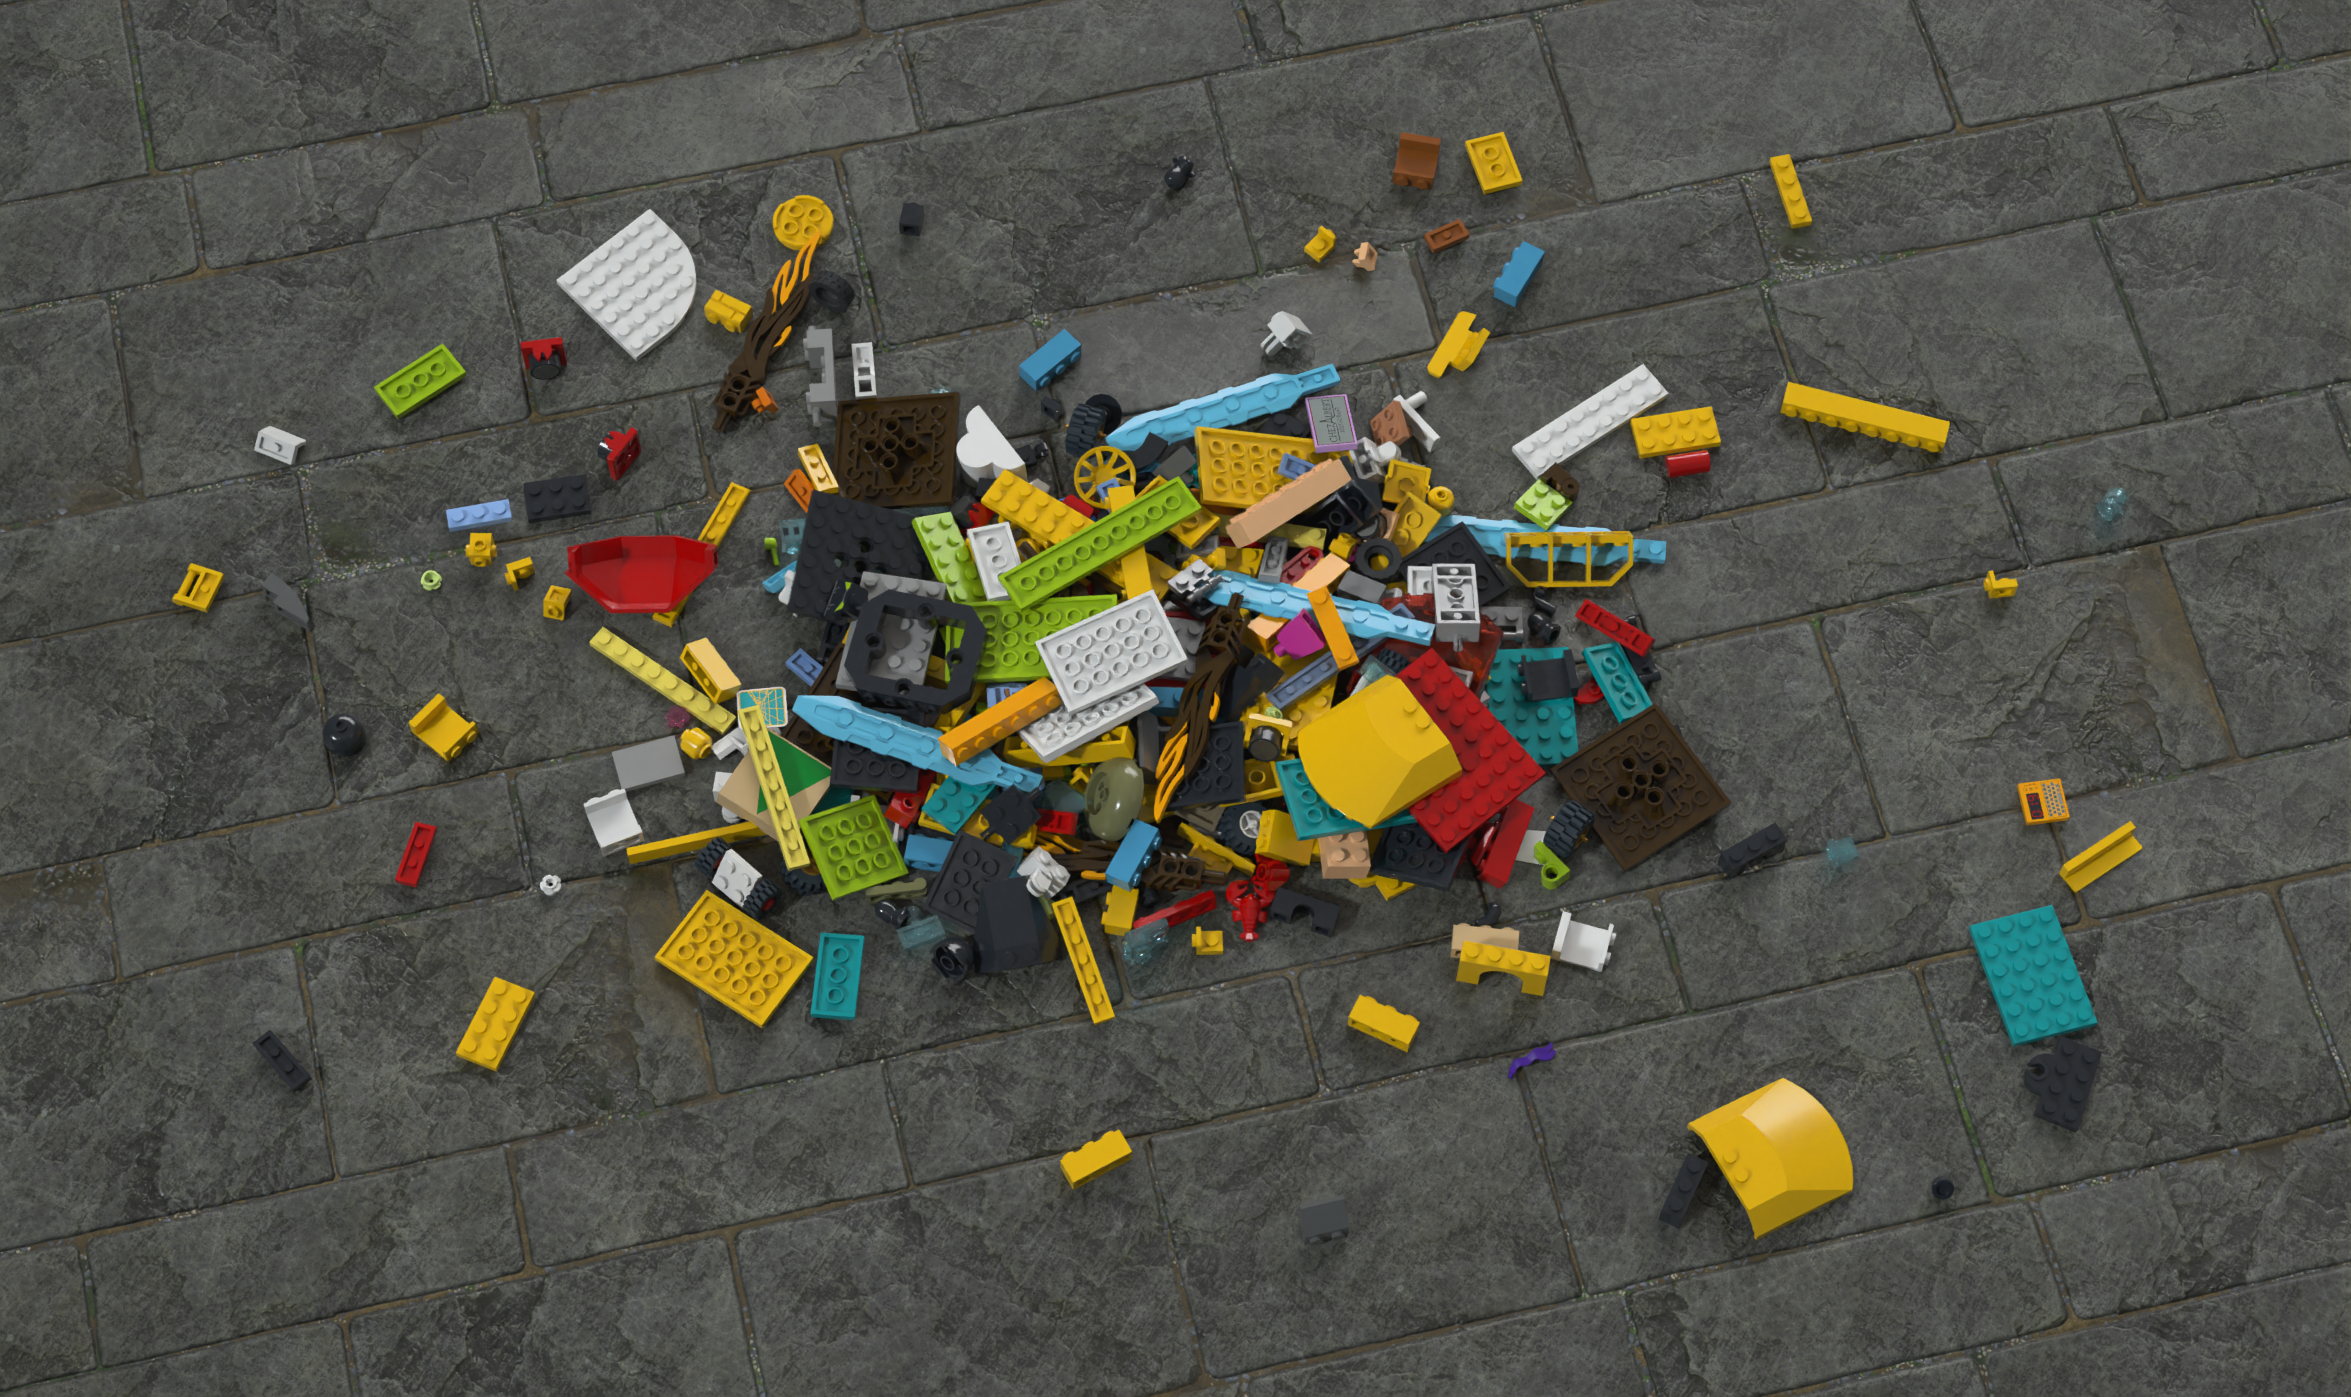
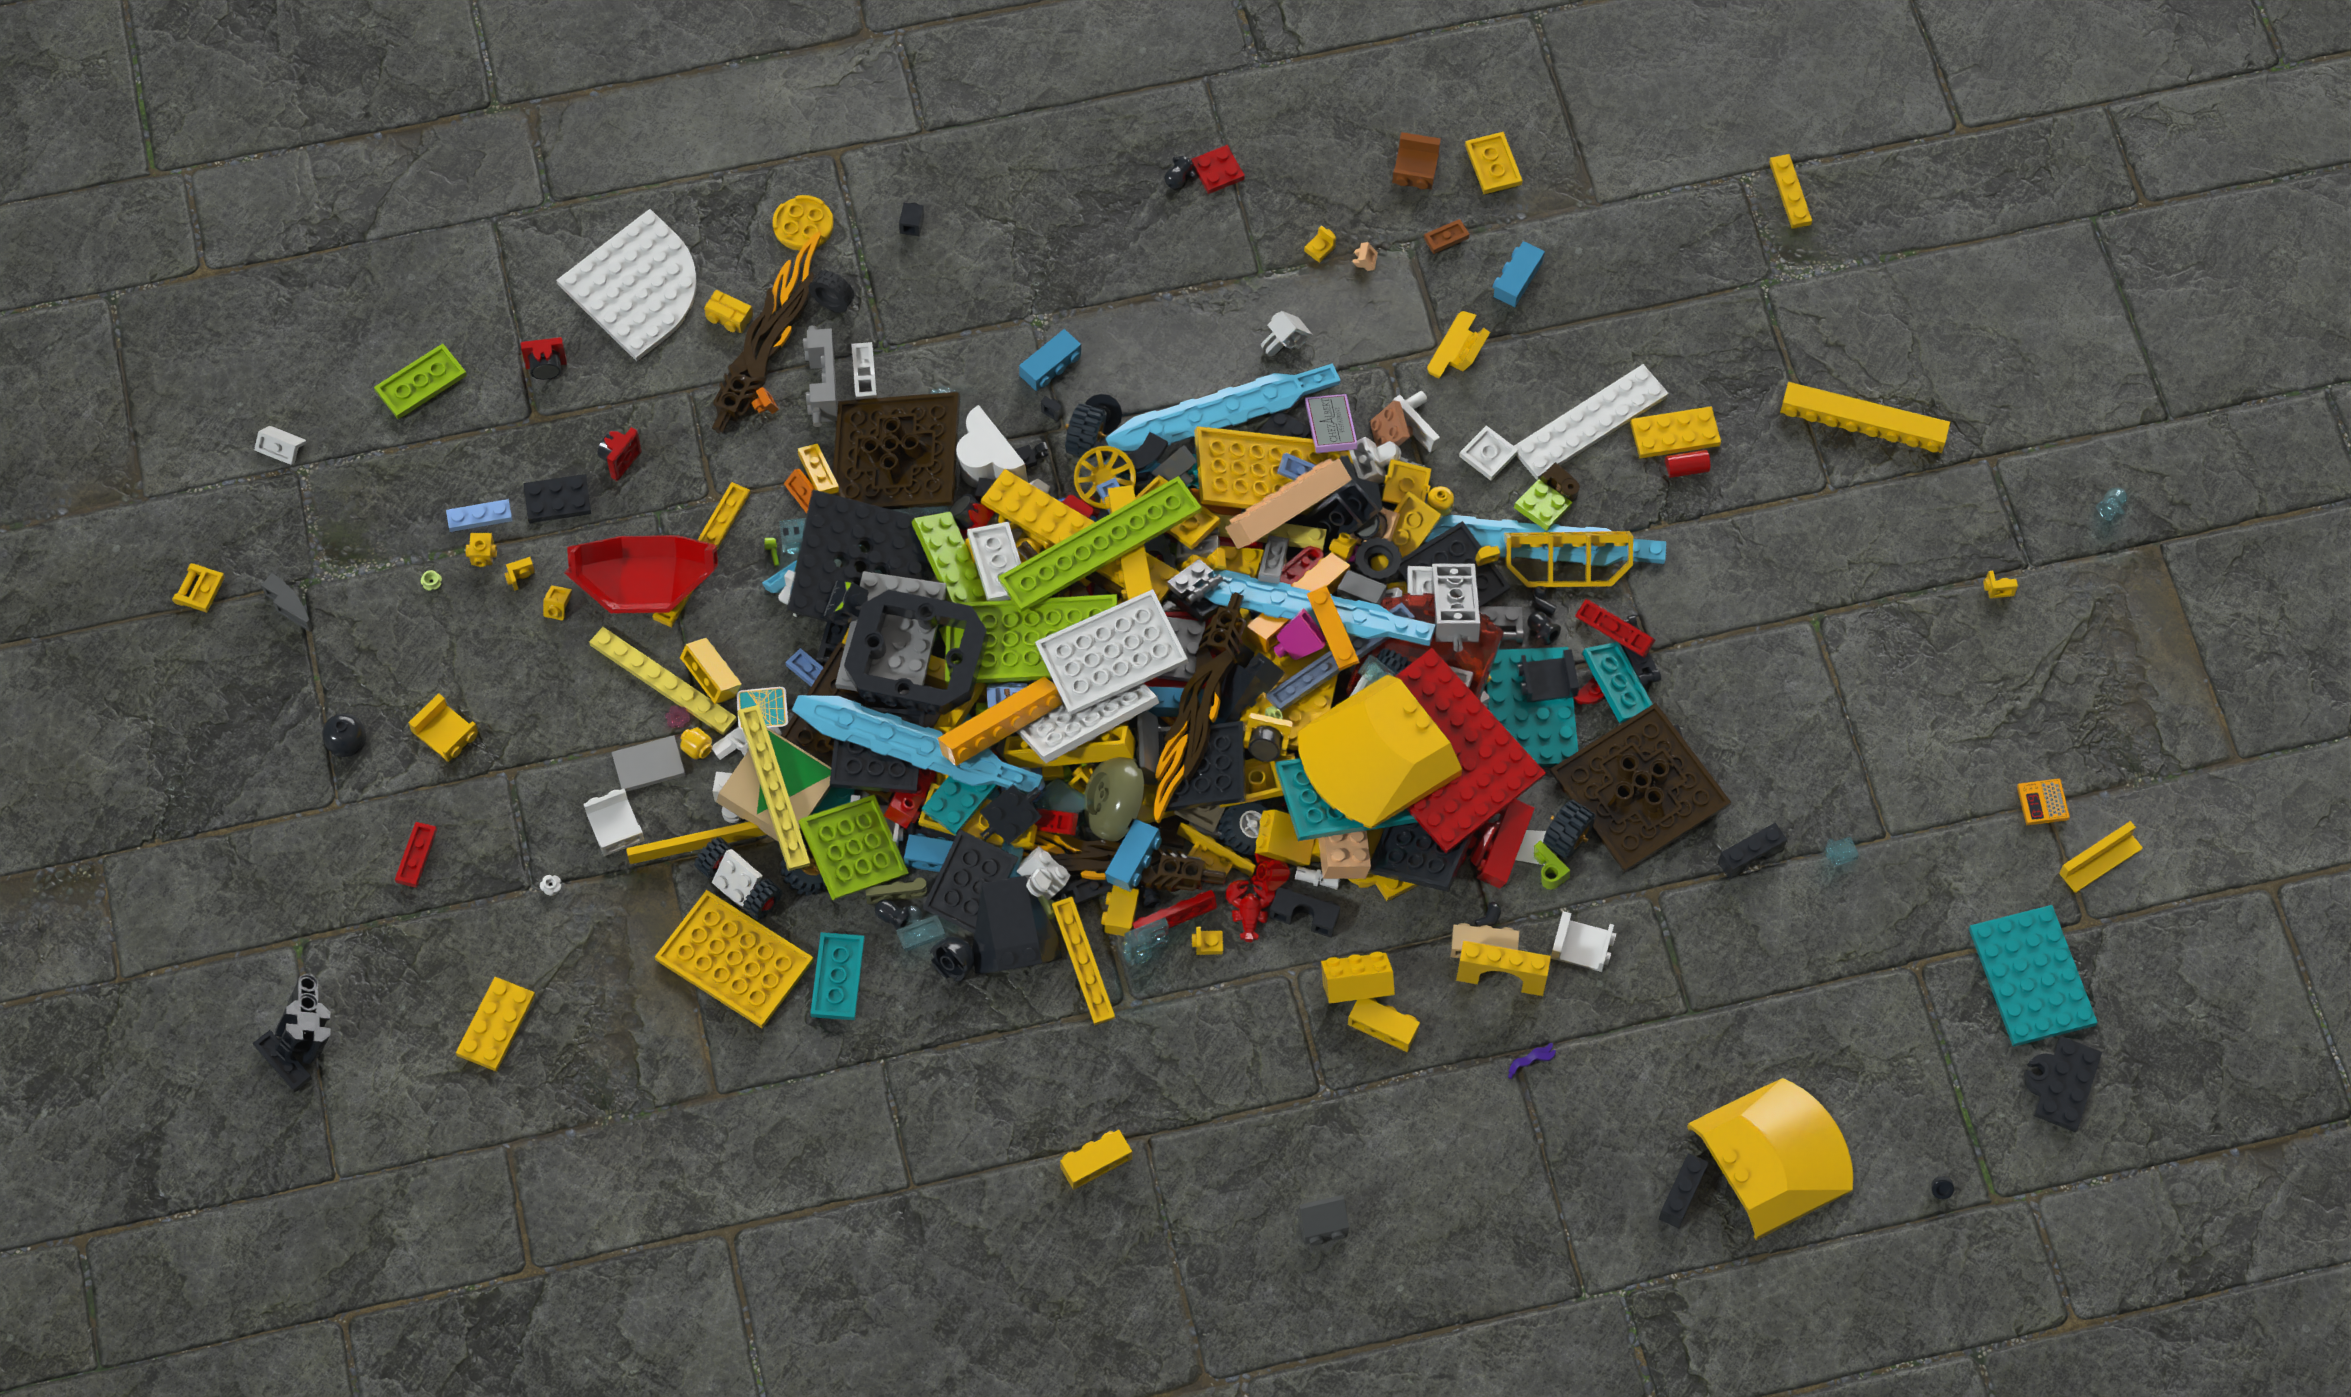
none -> black connector [275,974,331,1064]
none -> red plate [1191,145,1245,194]
none -> white pin [1295,866,1340,890]
none -> yellow brick [1321,952,1395,1003]
none -> white plate [1459,426,1518,480]
none -> yellow plate [1475,545,1500,566]

